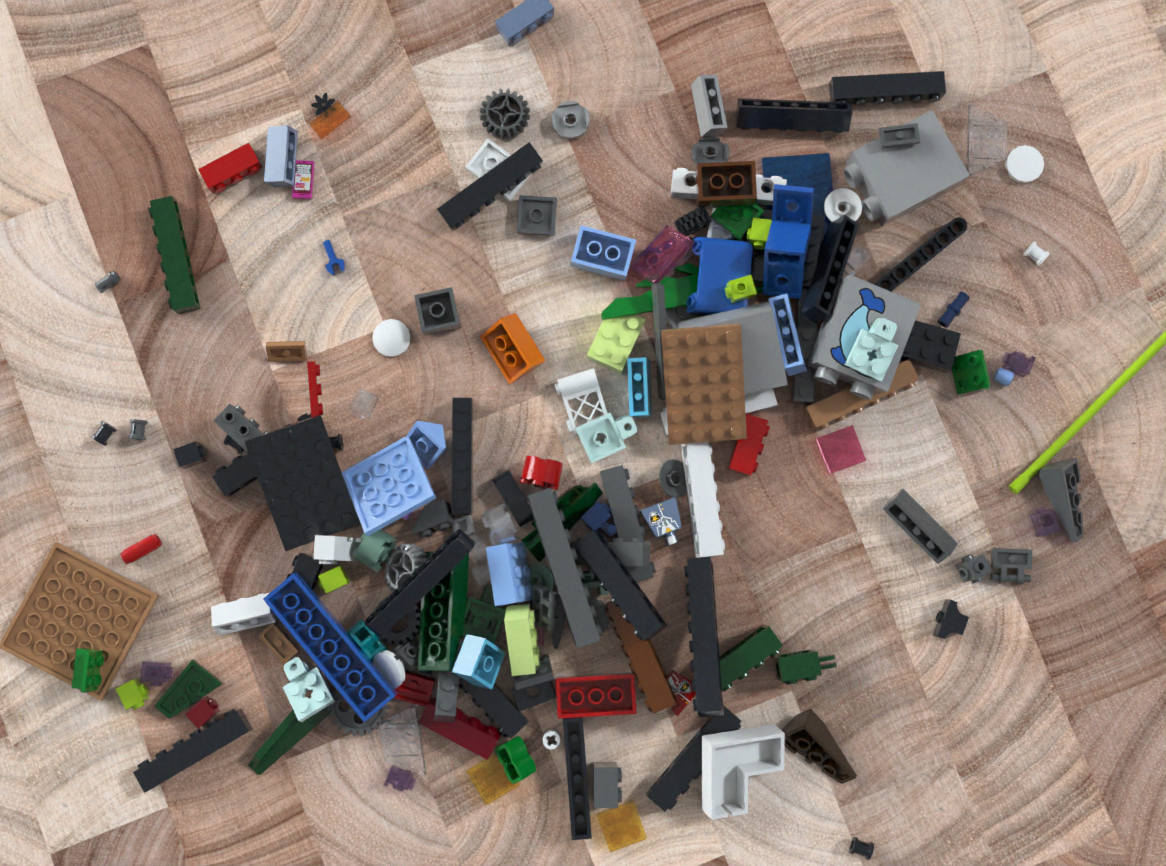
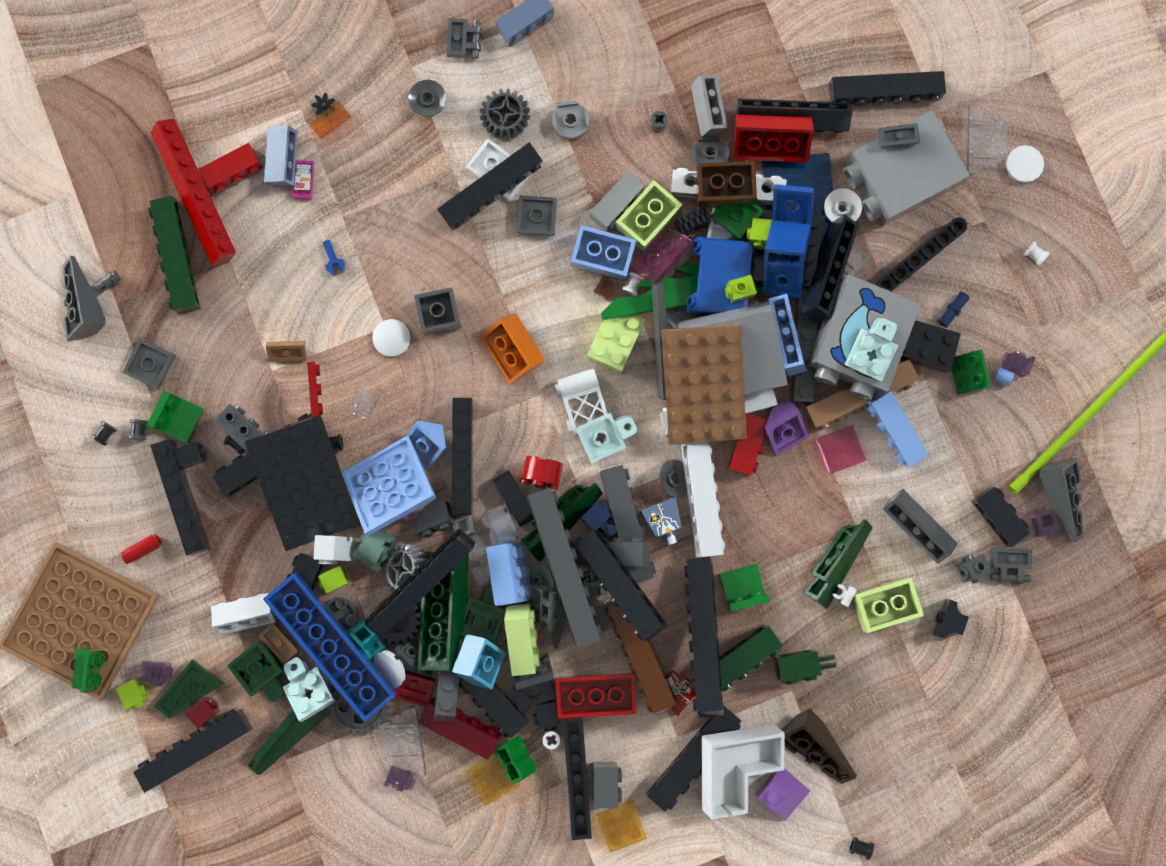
medium azure brick [627,357,652,418] -> none
none -> dark grey wedge [63,256,106,341]
none -> dark grey plate [122,338,176,390]
none -> green bracket [147,390,204,443]
none -> red brick [150,118,236,266]
none -> black brick [150,439,210,556]
none -> dark green brick [227,640,285,702]
none -> dark grey dish [324,597,358,631]
none -> dark grey dish [409,80,446,117]
none -> dark grey plate [447,18,482,59]
none -> black brick [533,700,559,732]
none -> light grey brick [590,171,645,232]
none -> reddish brown plate [594,275,620,301]
none -> yellowish green brick [615,180,682,252]
none -> white bush [622,272,645,297]
none -> dark grey bush [650,111,667,133]
none -> green bracket [720,564,770,611]
none -> red brick [732,115,814,163]
none -> medium lavender slope [755,768,810,821]
none -> medium lavender slope [765,399,809,456]
none -> dark green wedge [803,519,873,609]
none -> white tile [832,584,857,607]
none -> yellowish green brick [853,578,924,633]
none -> light blue brick [866,390,929,467]
none -> black brick [971,487,1030,547]

